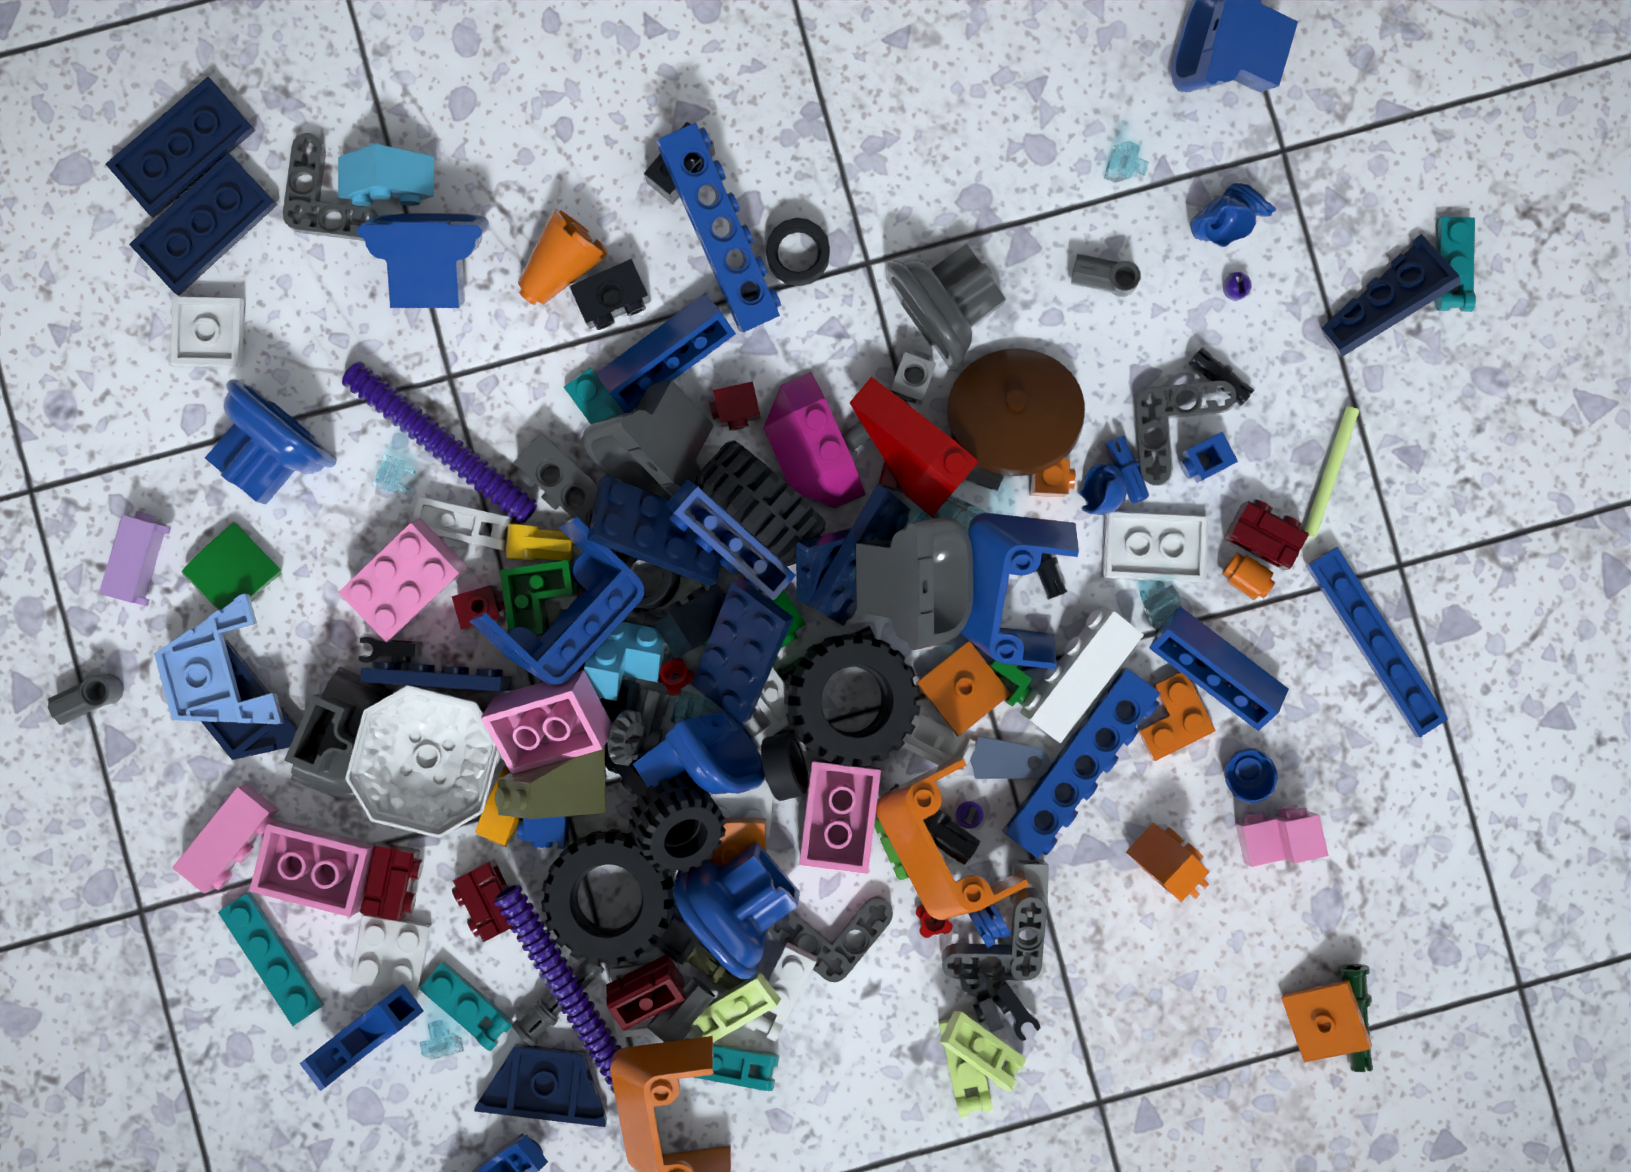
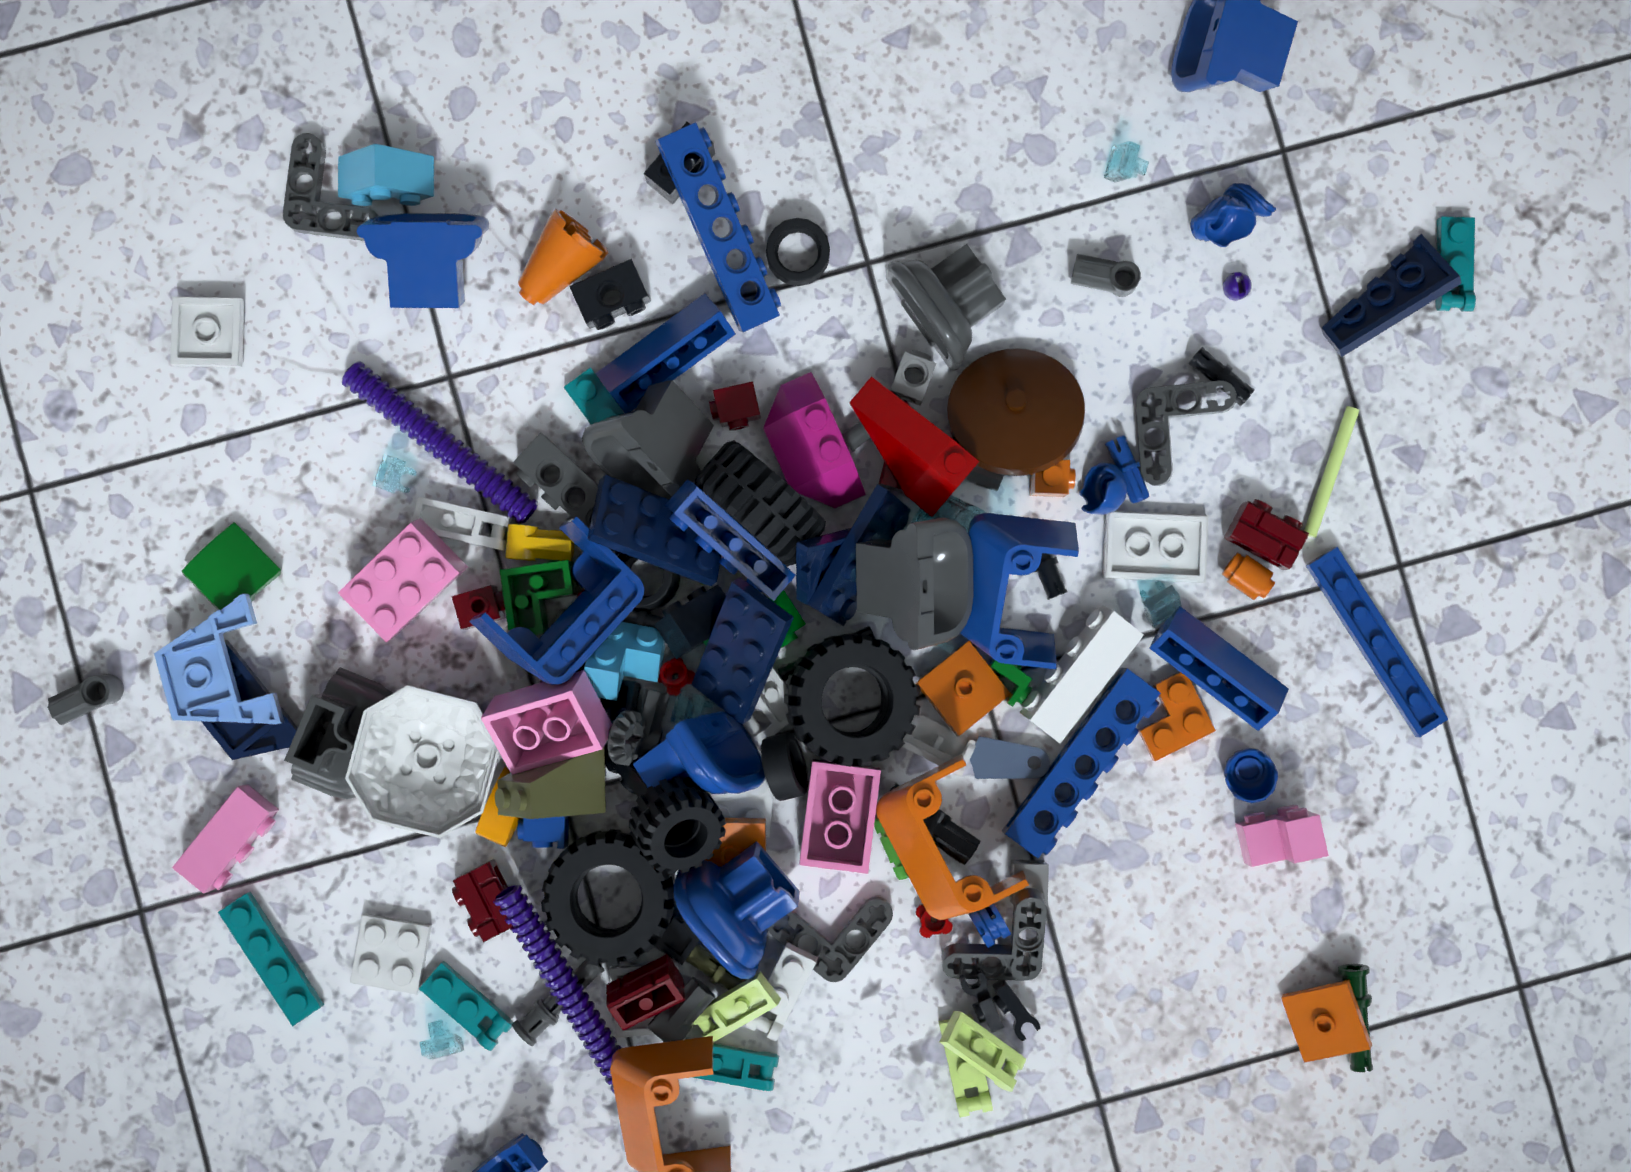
lavender brick [99,511,171,606] -> none
dark blue plate [105,77,256,218] -> none
dark blue plate [129,153,278,296] -> none
blue piece [205,379,337,505] -> none
bright pink brick [249,820,375,917] -> none
blue arch [299,984,424,1091] -> none
black plate [359,636,423,663] -> none
dark blue plate [360,661,512,691] -> none
dark red brick [360,842,424,921] -> none
dark blue wing [474,1044,607,1127] -> none
dark purple hinge [956,801,984,829] -> none
orange brick [1126,822,1209,902] -> none
blue brick [1180,432,1238,483] -> none

